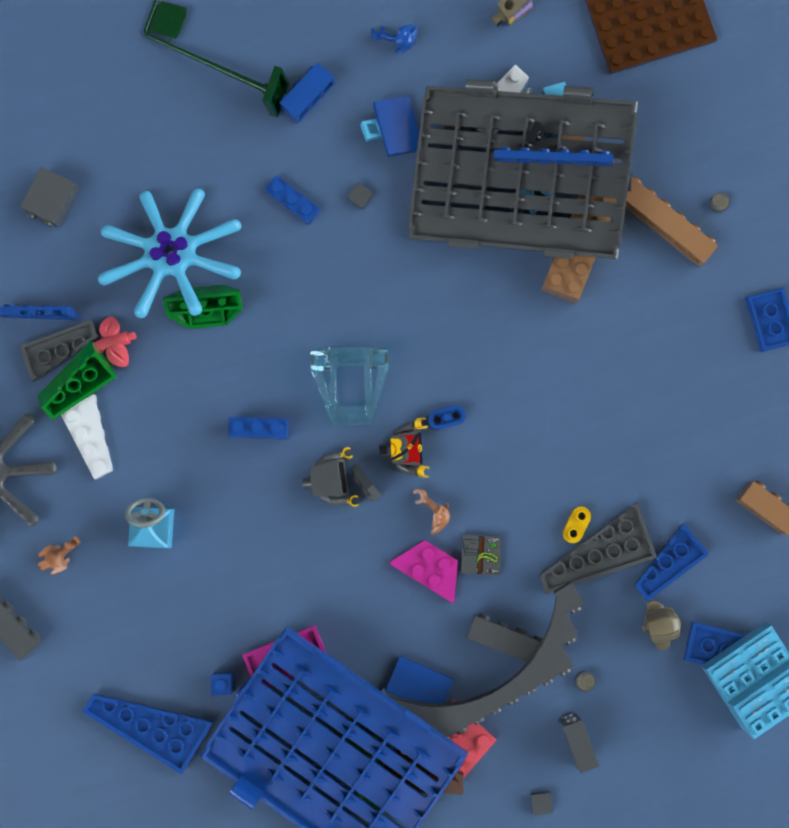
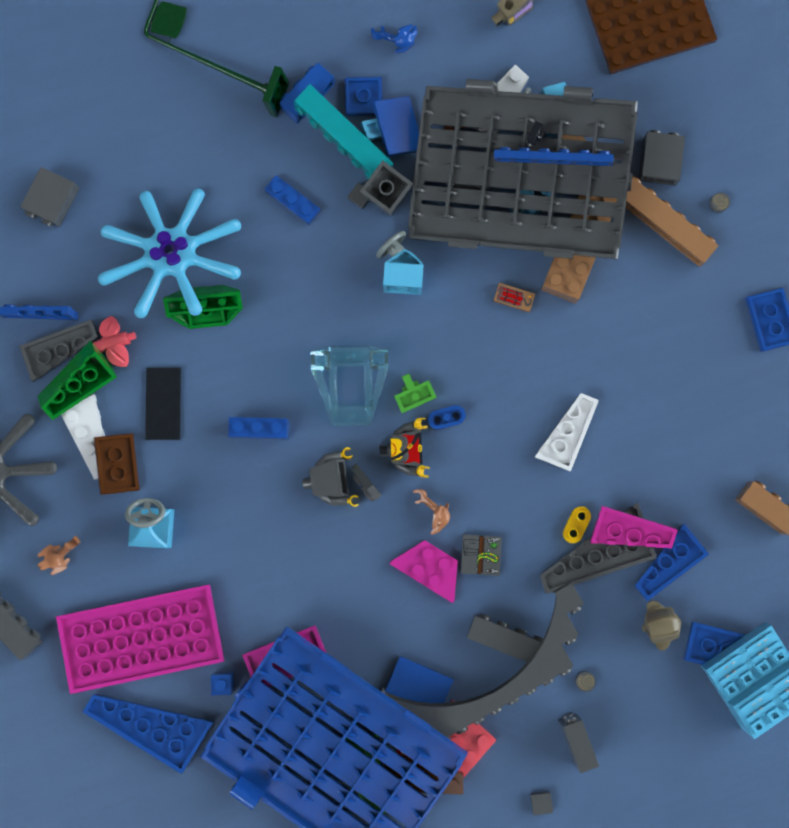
none -> dark pink plate [56,584,225,694]
none -> reddish brown tile [93,433,140,495]
none -> black piece [145,368,181,440]
none -> teal brick [294,84,394,179]
none -> blue tile [345,77,382,116]
none -> dark grey slope [360,160,413,216]
none -> medium azure piece [376,231,423,295]
none -> bright green hinge [394,374,437,413]
none -> tile [493,282,535,313]
none -> white wing [534,393,599,472]
none -> dark pink wing [590,505,678,548]
none -> dark grey brick [639,130,685,186]

